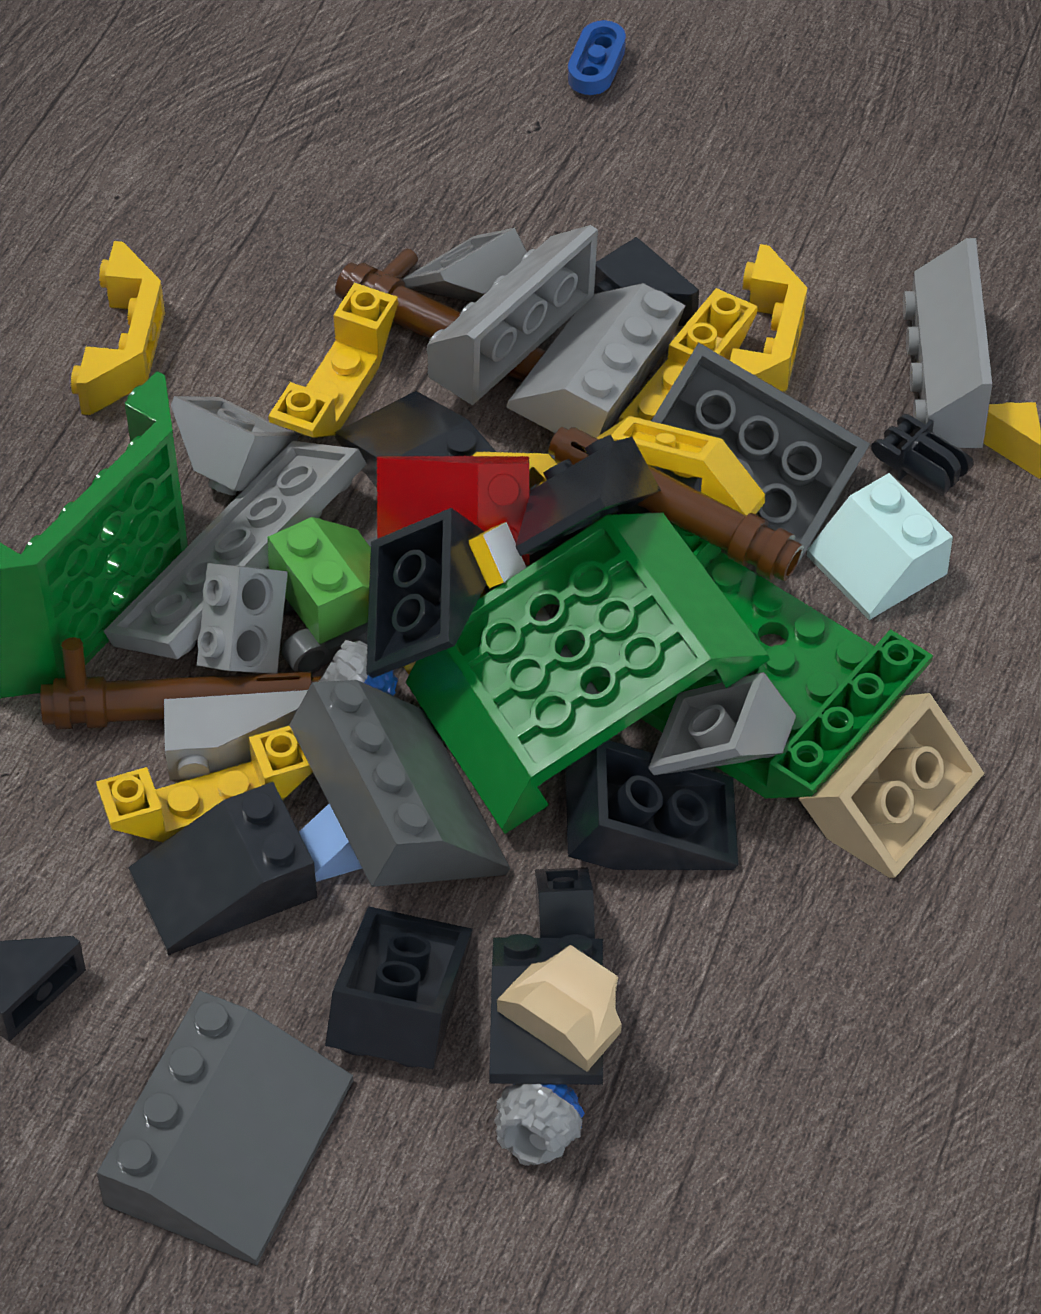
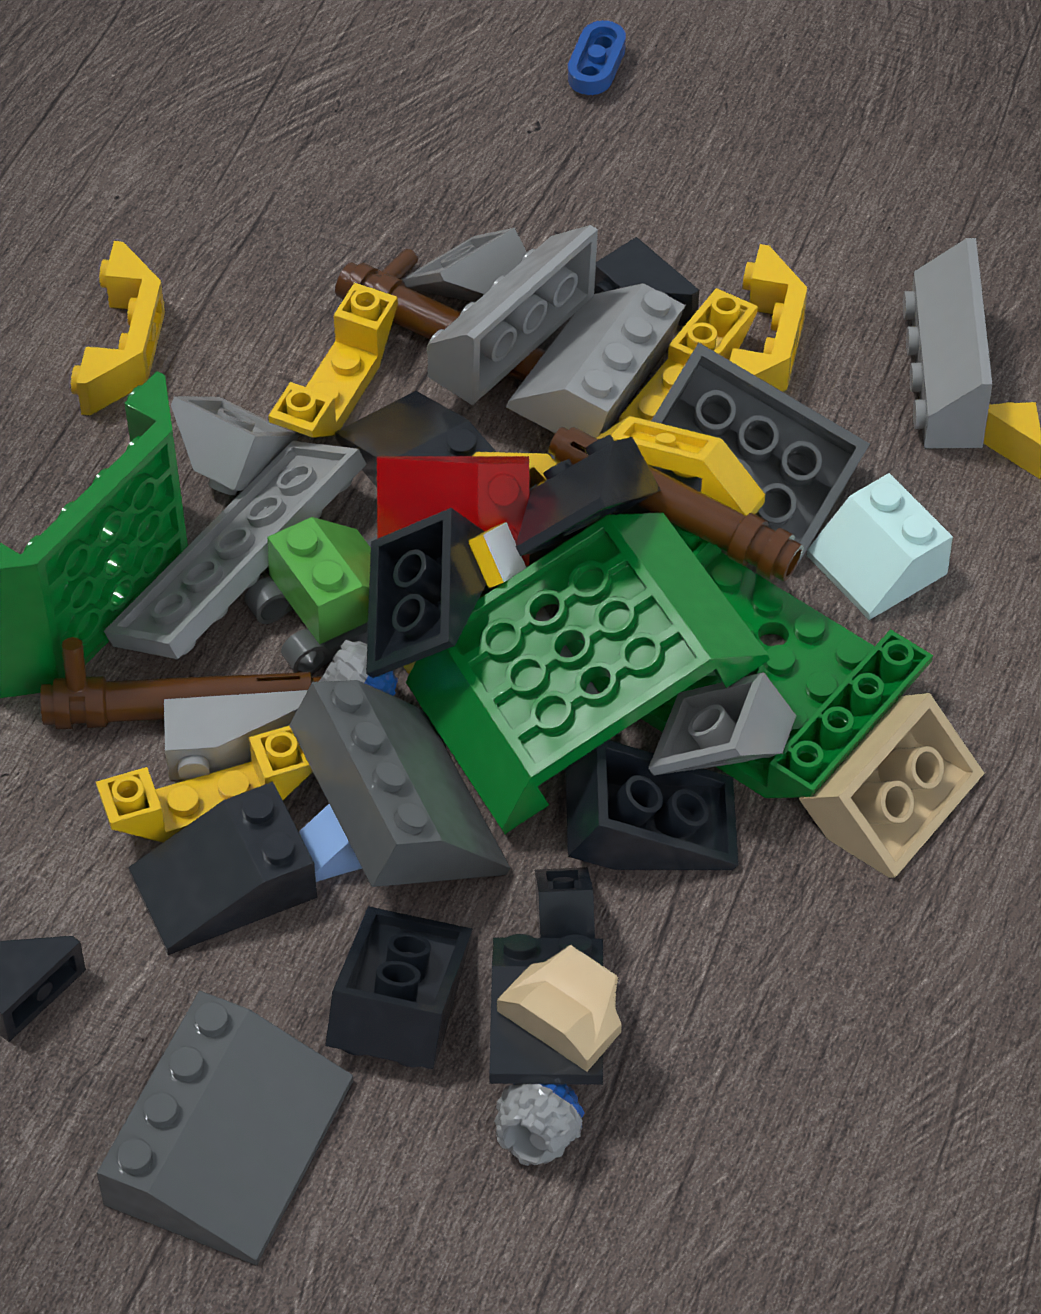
light grey brick [197,563,288,674] -> none
black arm [871,414,974,496] -> none

